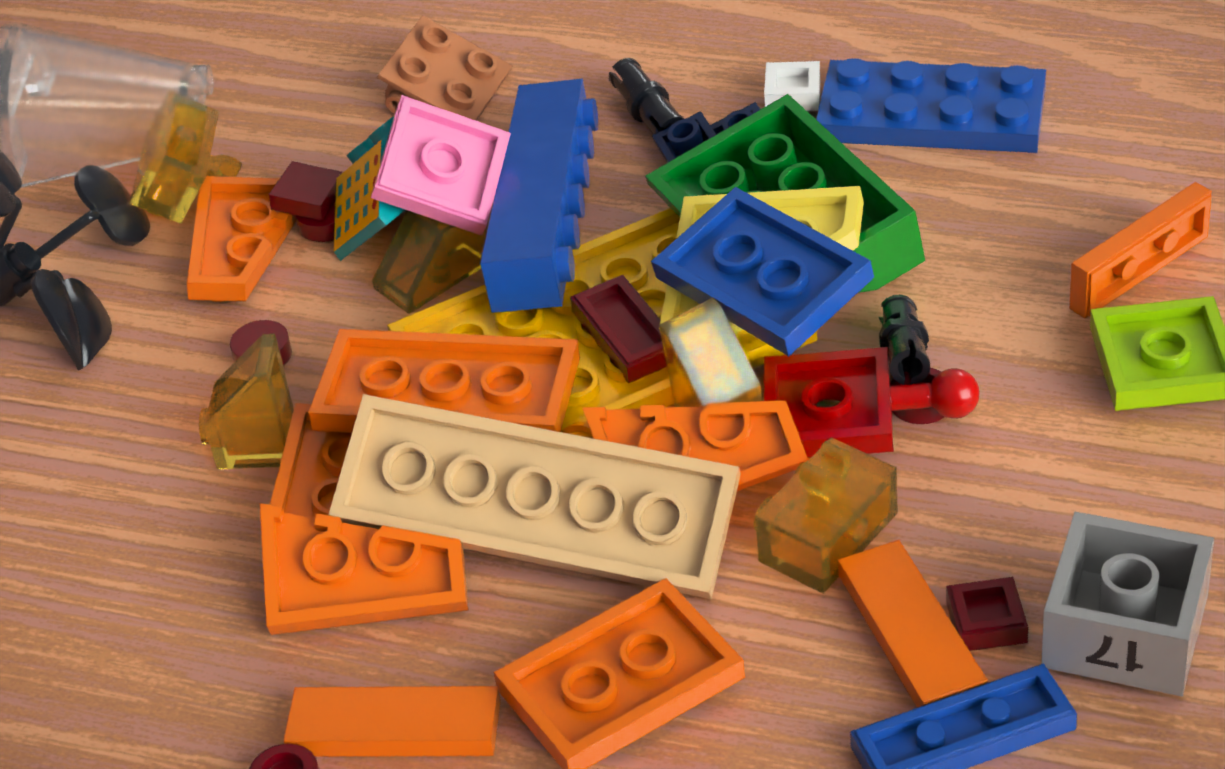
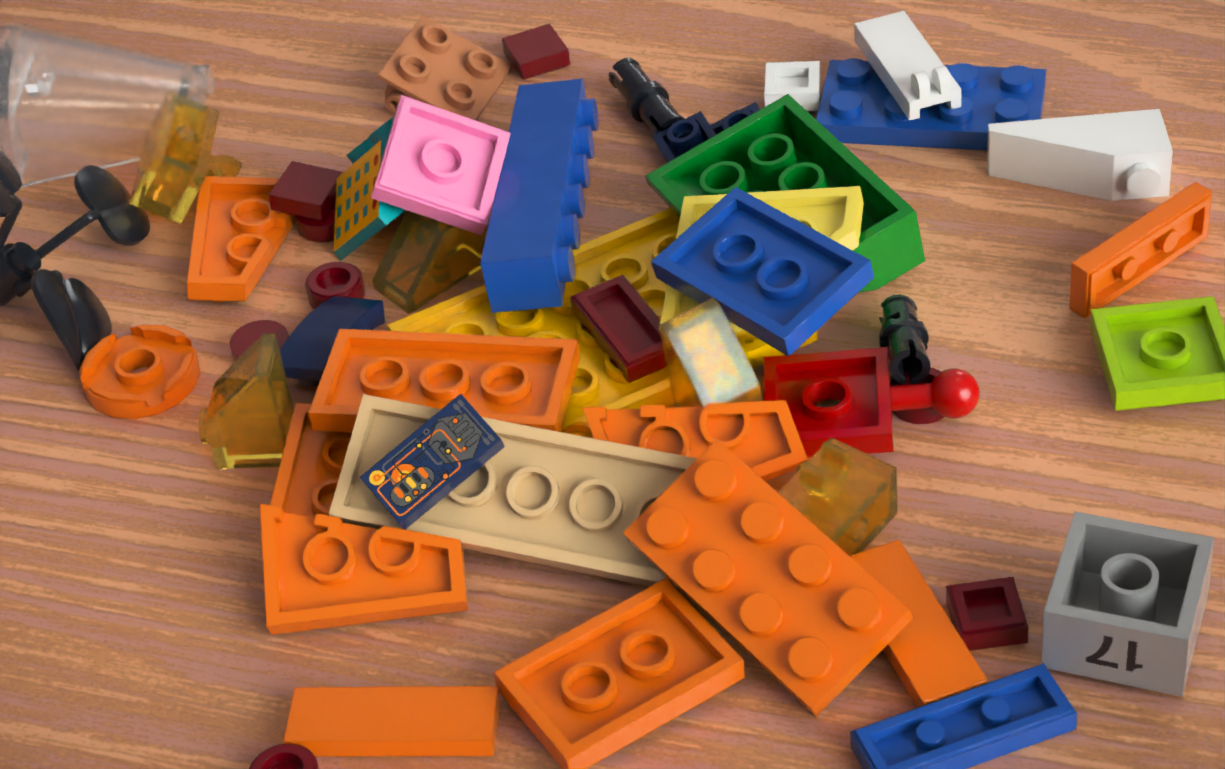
none -> orange tile [80,324,201,419]
none -> dark blue slope [272,296,385,387]
none -> dark red tile [305,262,365,309]
none -> tile [360,394,505,529]
none -> dark red tile [502,23,570,80]
none -> orange plate [623,439,913,717]
none -> white hinge [854,11,961,121]
none -> white slope [987,109,1173,201]

